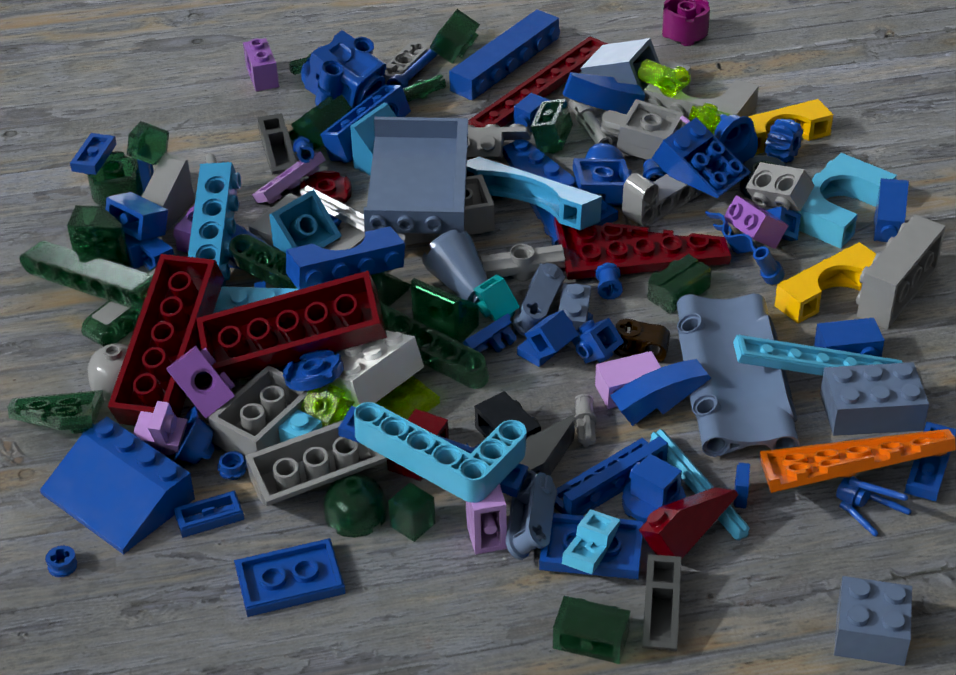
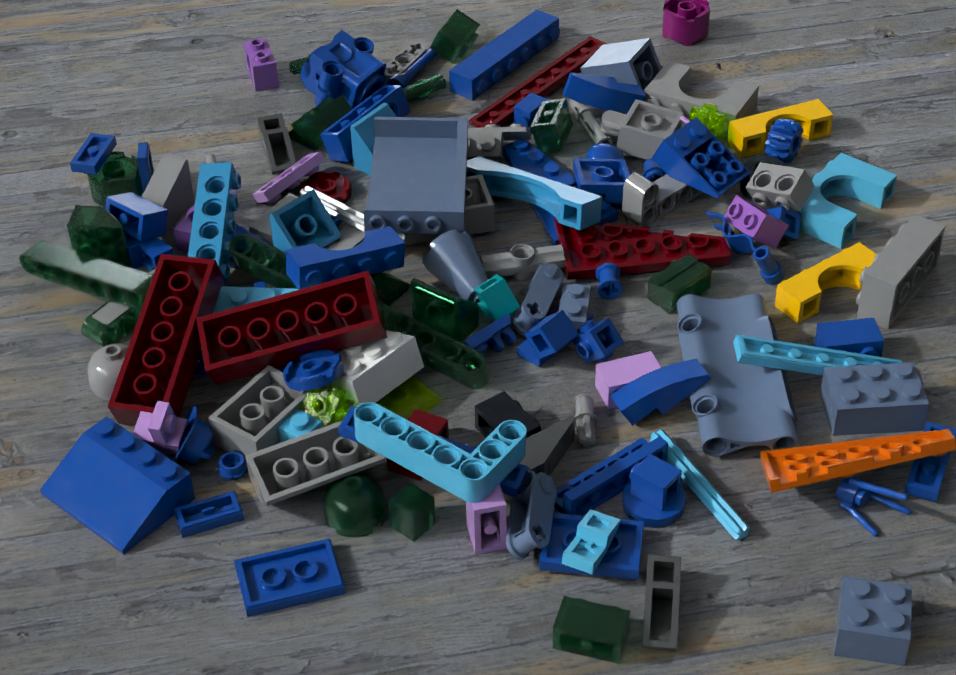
clear green plate [7,390,104,433] -> none
blue bush [45,545,77,577] -> none
clear green panel [127,121,169,165] -> none
medium lavender brick [167,346,235,419] -> none
blue pin [293,136,314,163] -> none
dark brown piece [614,318,671,363] -> none
clear neon green piece [638,59,691,97] -> none
dark red slope [639,487,738,560] -> none
blue piece [714,114,758,164] -> none
blue tile [734,463,750,508] -> none
blue slope [874,178,909,242] -> none

